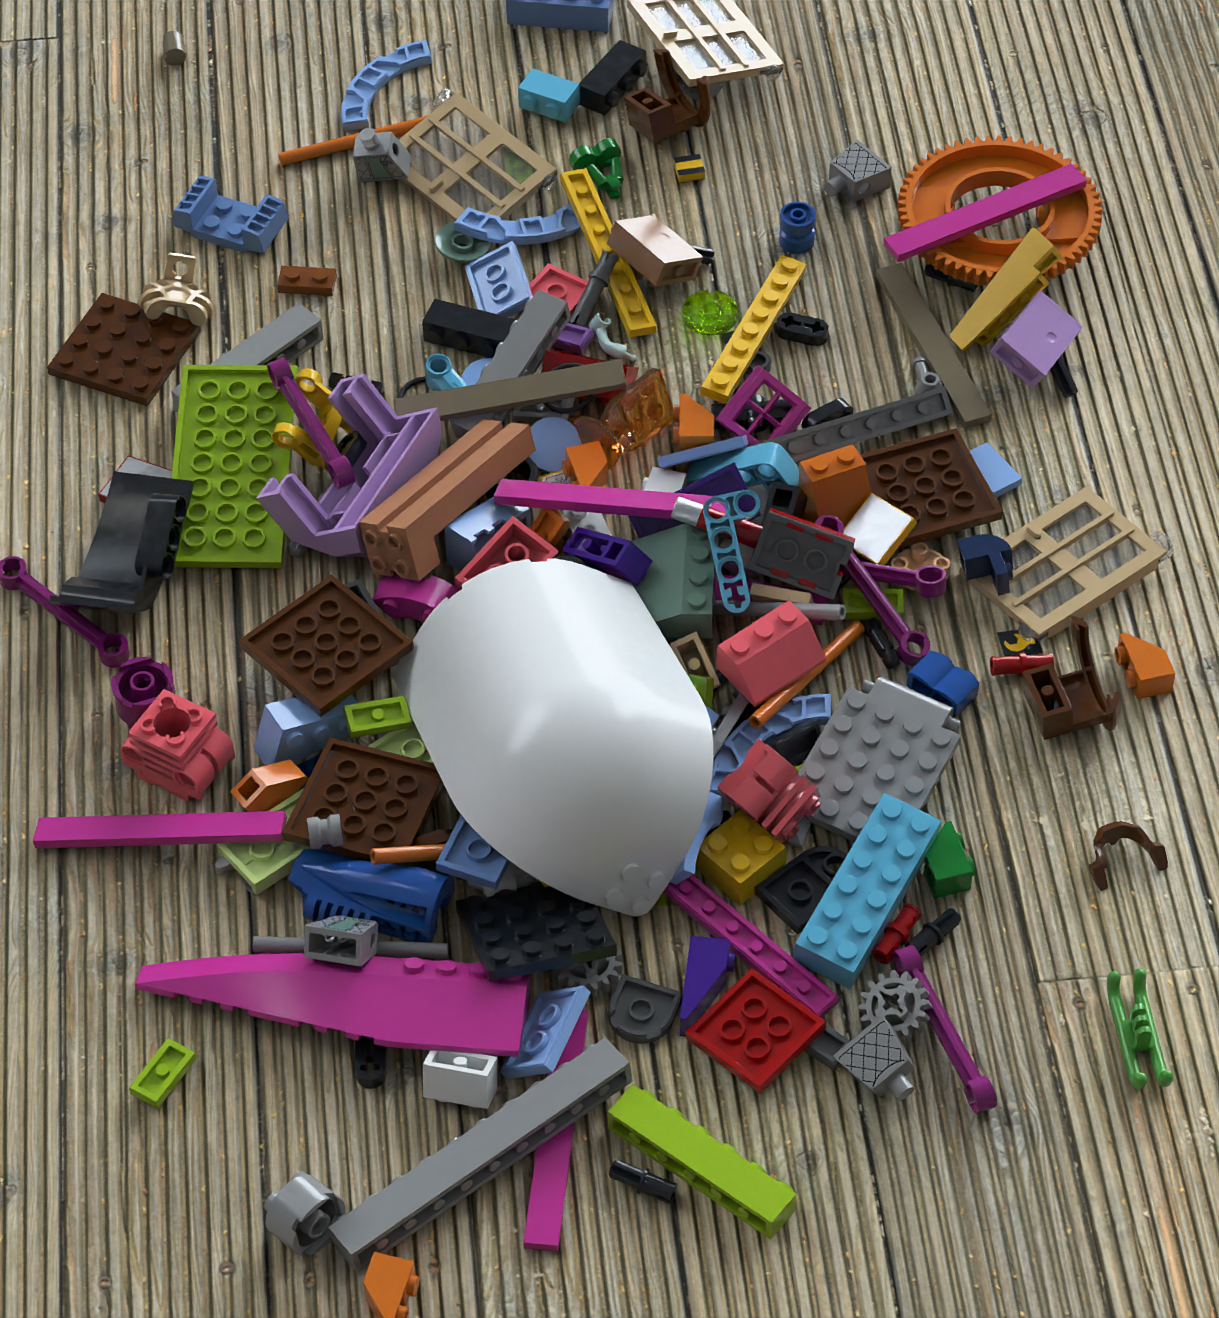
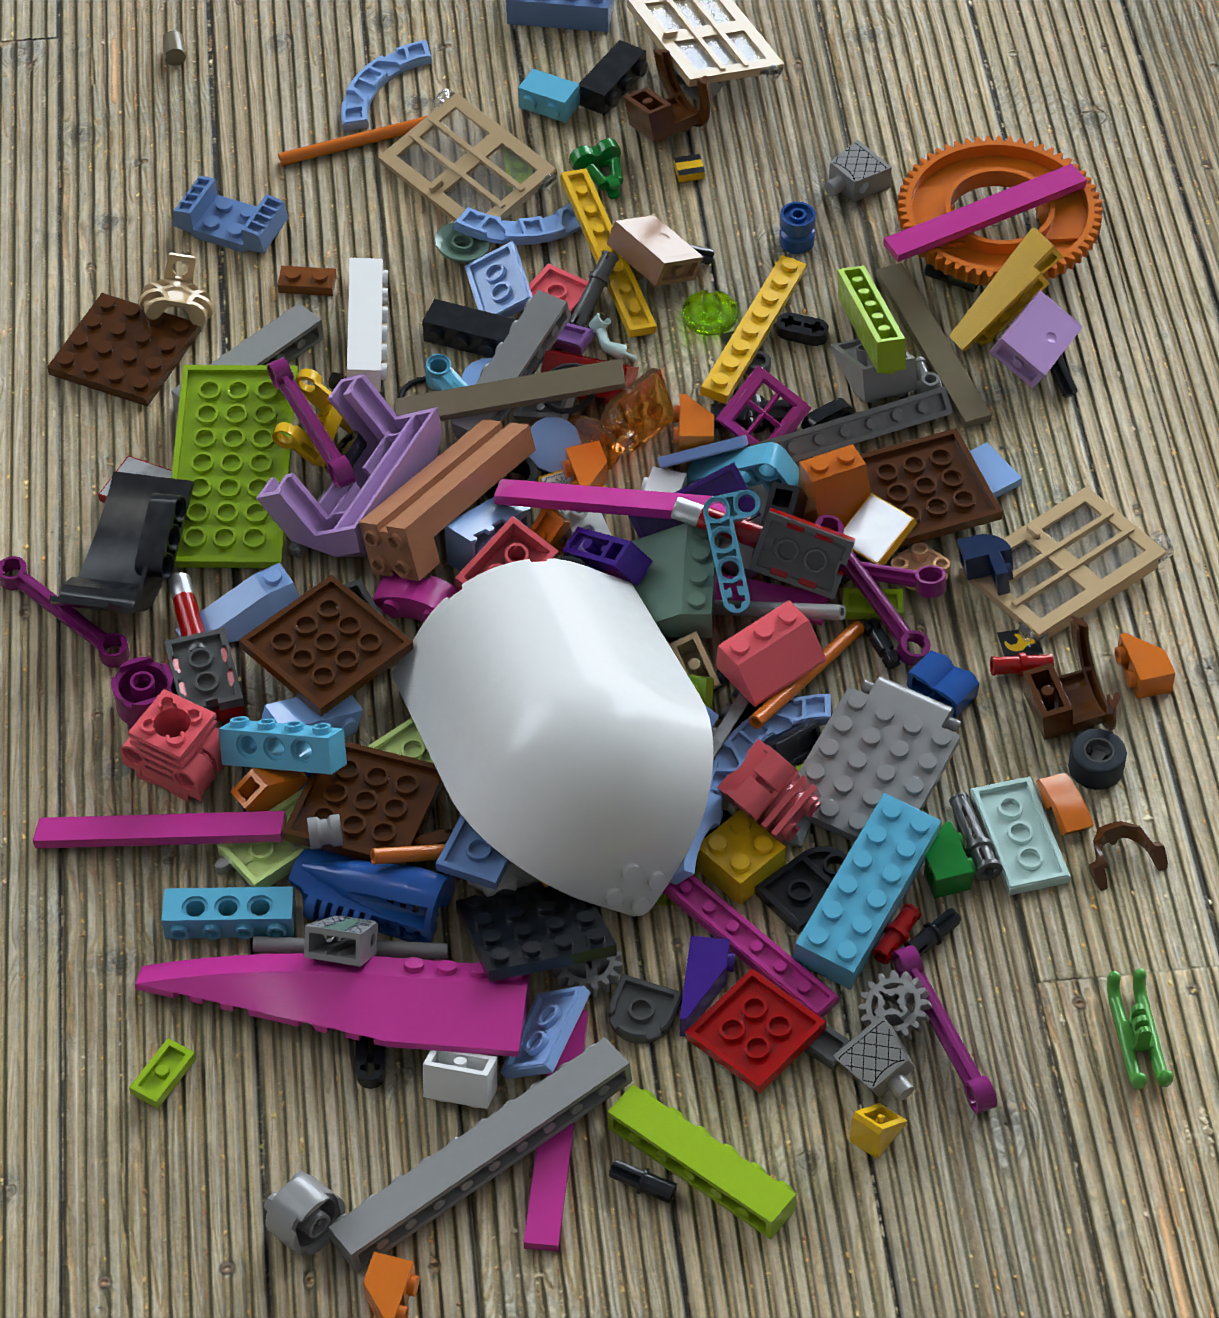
lime plate [343,696,412,738] -> none
light grey torso [353,128,411,182] -> none
tan tile [750,583,814,604] -> none
none -> medium azure brick [161,886,296,940]
none -> dark grey piece [164,572,246,725]
none -> light blue wedge [175,563,299,643]
none -> medium azure brick [218,716,347,774]
none -> white brick [347,258,388,392]
none -> light grey slope [831,339,918,403]
none -> lime brick [837,265,906,374]
none -> yellow slope [850,1103,908,1160]
none -> dark grey pin [949,792,1003,881]
none -> light aqua tile [970,776,1071,896]
none -> orange slope [1036,773,1094,836]
none -> black wheel [1068,729,1127,790]

